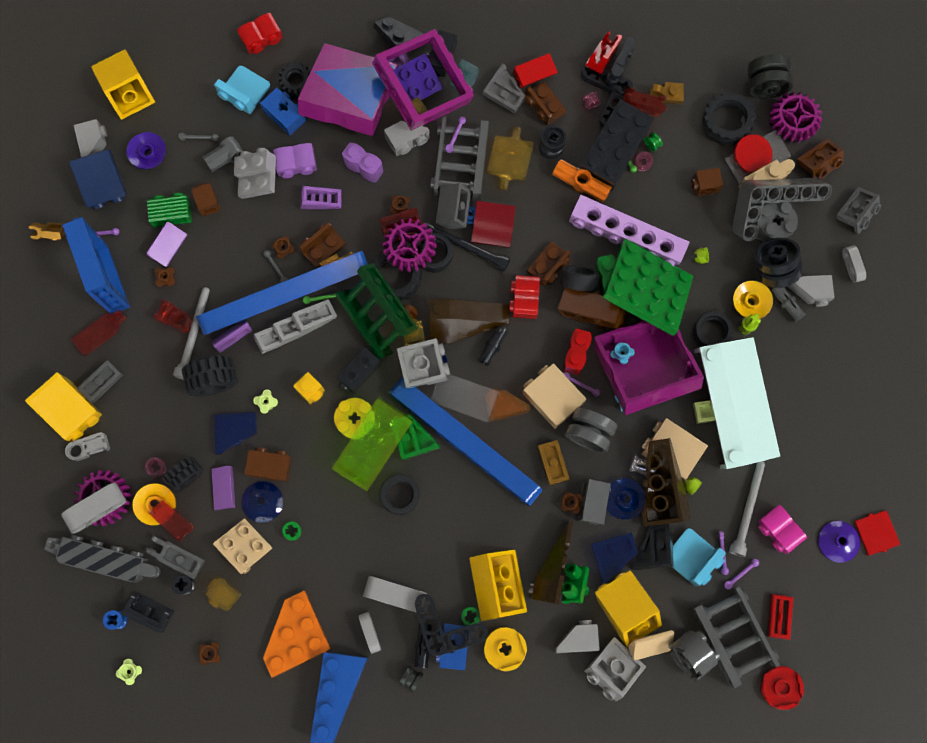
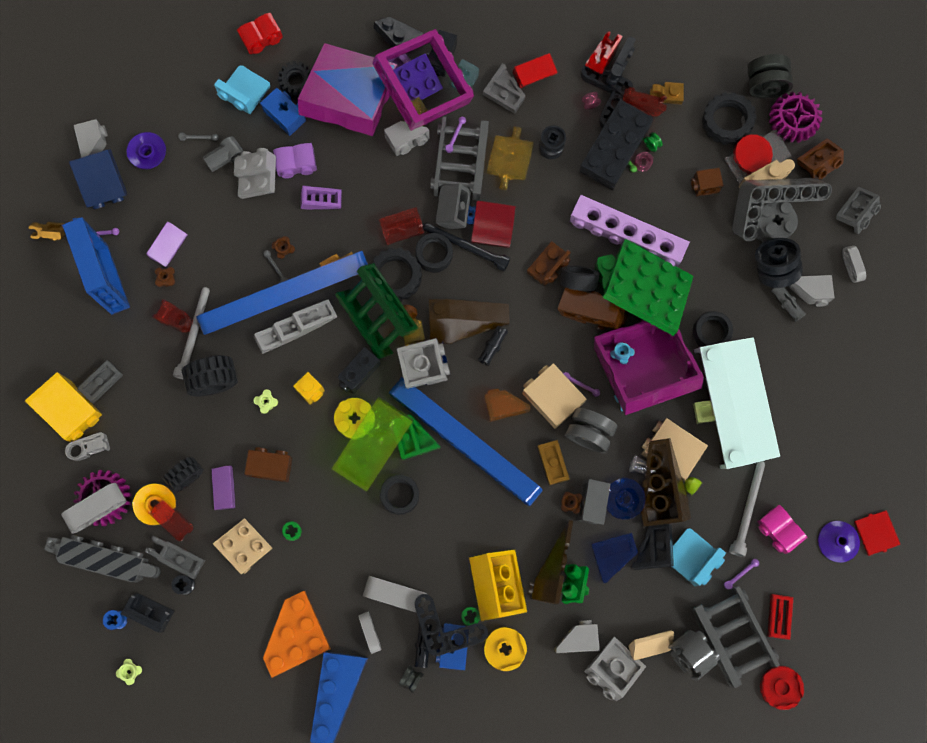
clear red hinge [71,310,127,356] -> none
yellow slope [91,49,155,120] -> none
clear pink bush [145,457,166,477] -> none
green brick [147,193,192,228] -> none
reddish brown brick [191,183,221,217] -> none
reddish brown plate [198,642,221,665] -> none
clear yellow brick [206,577,242,611] -> none
medium lavender slope [212,319,252,353] -> none
clear blue wing [214,412,257,455] -> none
clear blue dish [242,481,283,523] -> none
reddish brown bracket [299,222,346,269] -> none
bright green hinge [303,290,341,305] -> none
medium lavender brick [342,143,383,183] -> none
magenta gear [382,218,437,273] -> none
reddish brown plate [390,195,410,215] -> none
clear piece [431,374,499,422] -> none
red brick [509,275,540,319] -> none
reddish brown bracket [525,82,567,126] -> none
orange piece [552,159,612,203] -> none
red brick [563,329,591,375] -> none
yellow slope [595,570,662,648] -> none
lime hinge [694,247,709,264] -> none
medium lavender hinge [718,531,729,575] -> none
yellow dish [733,281,773,319] -> none
lime axle [739,313,761,335] -> none

